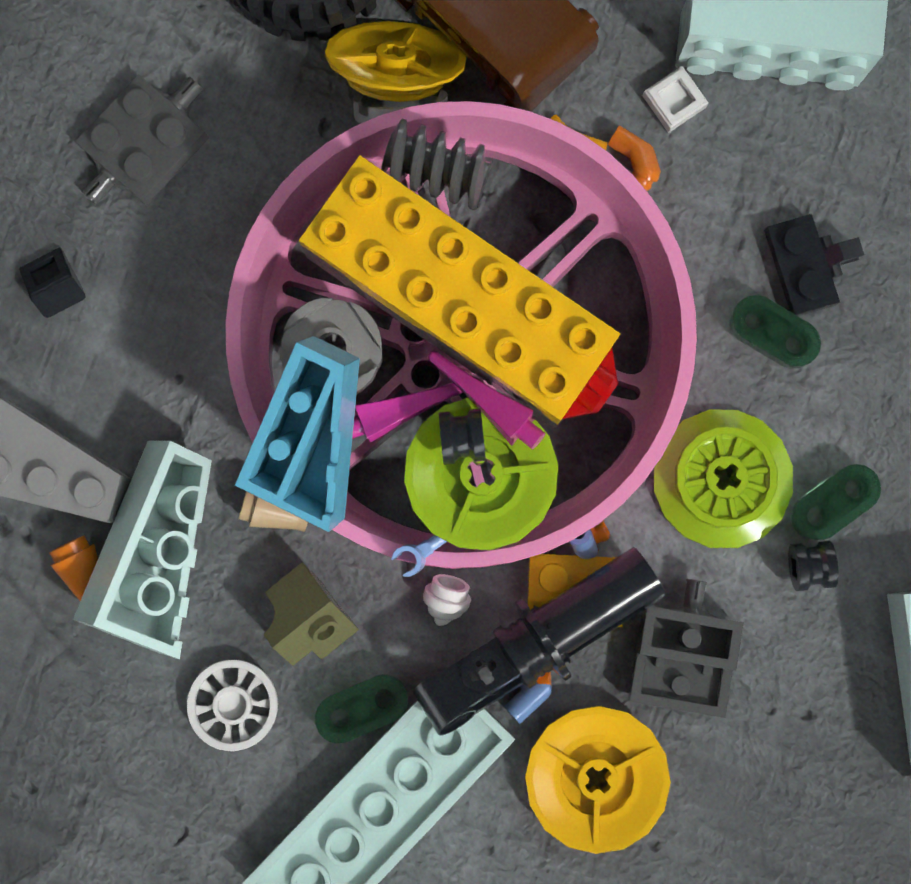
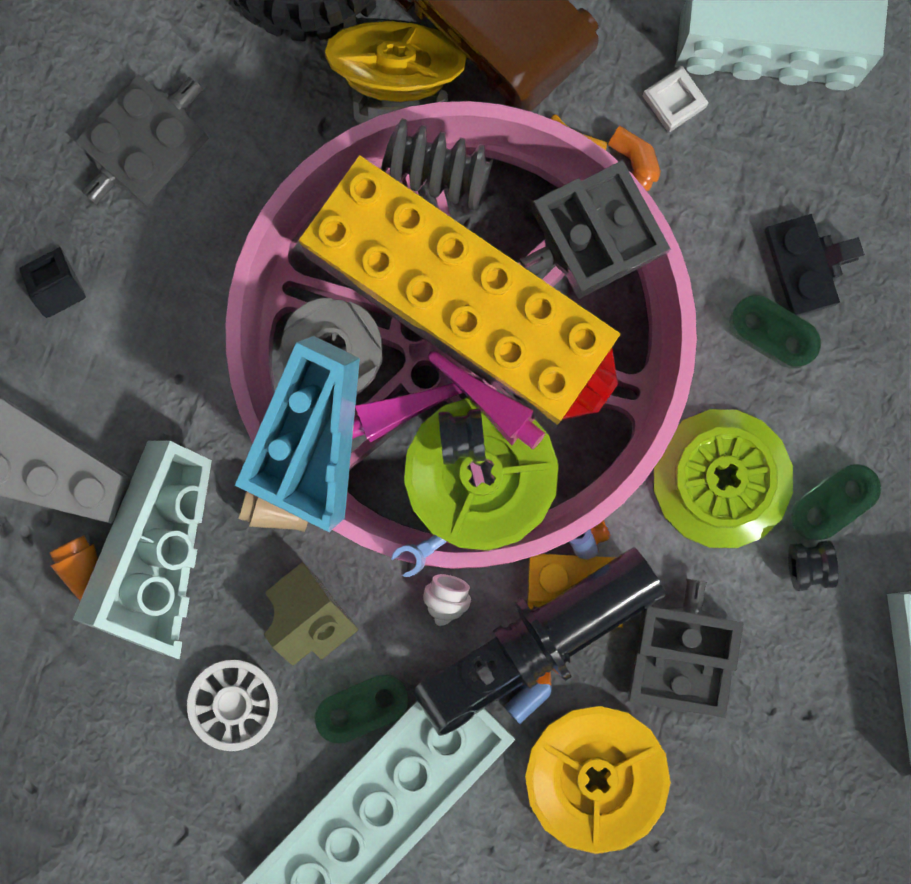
none -> dark grey plate [519,160,671,299]

